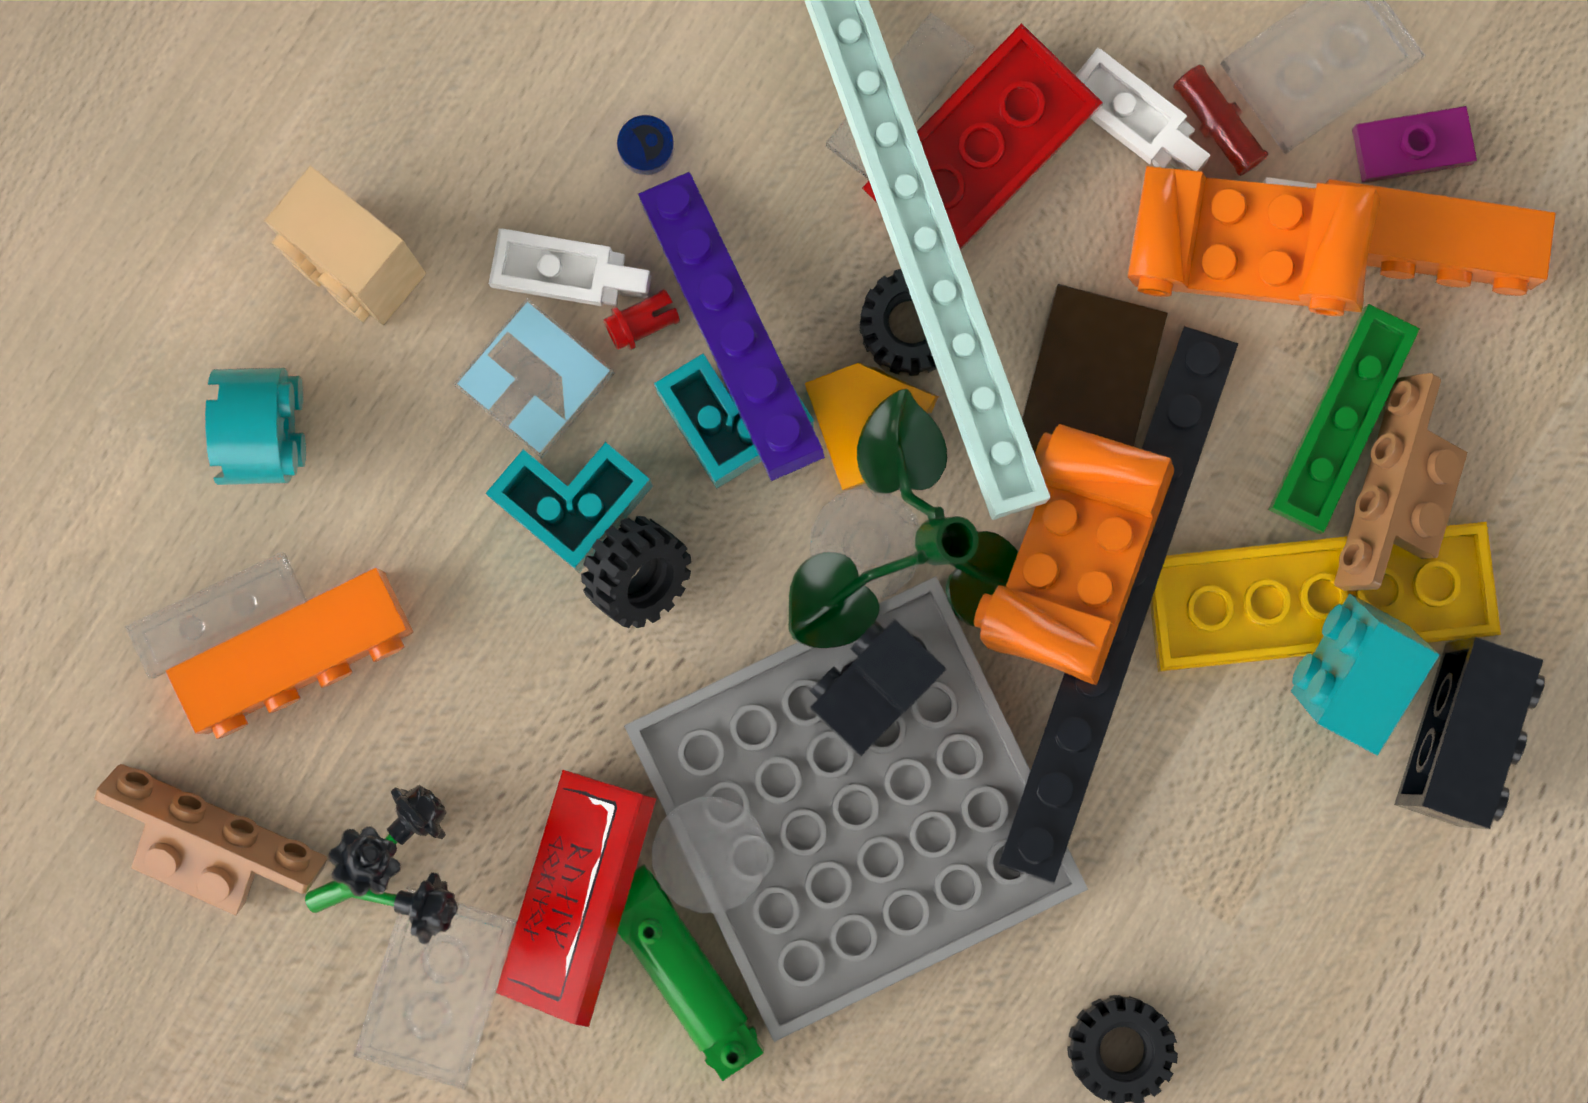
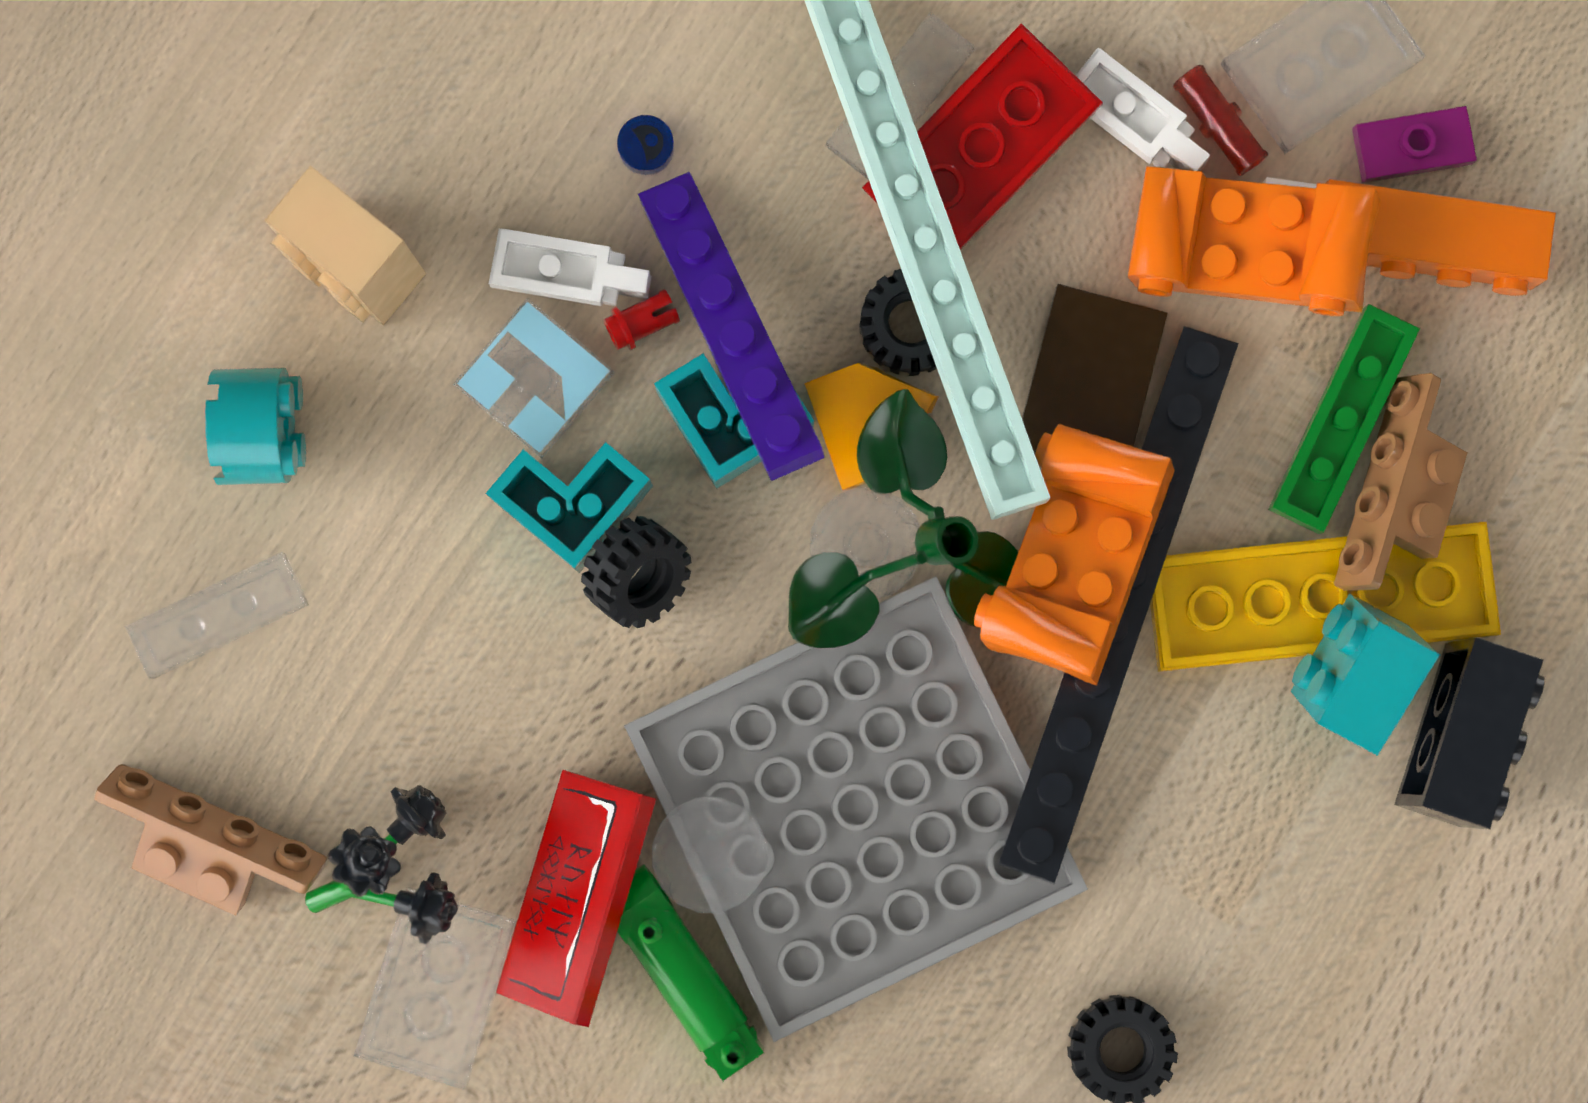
orange brick [166,568,414,739] -> none
black brick [810,619,947,757] -> none

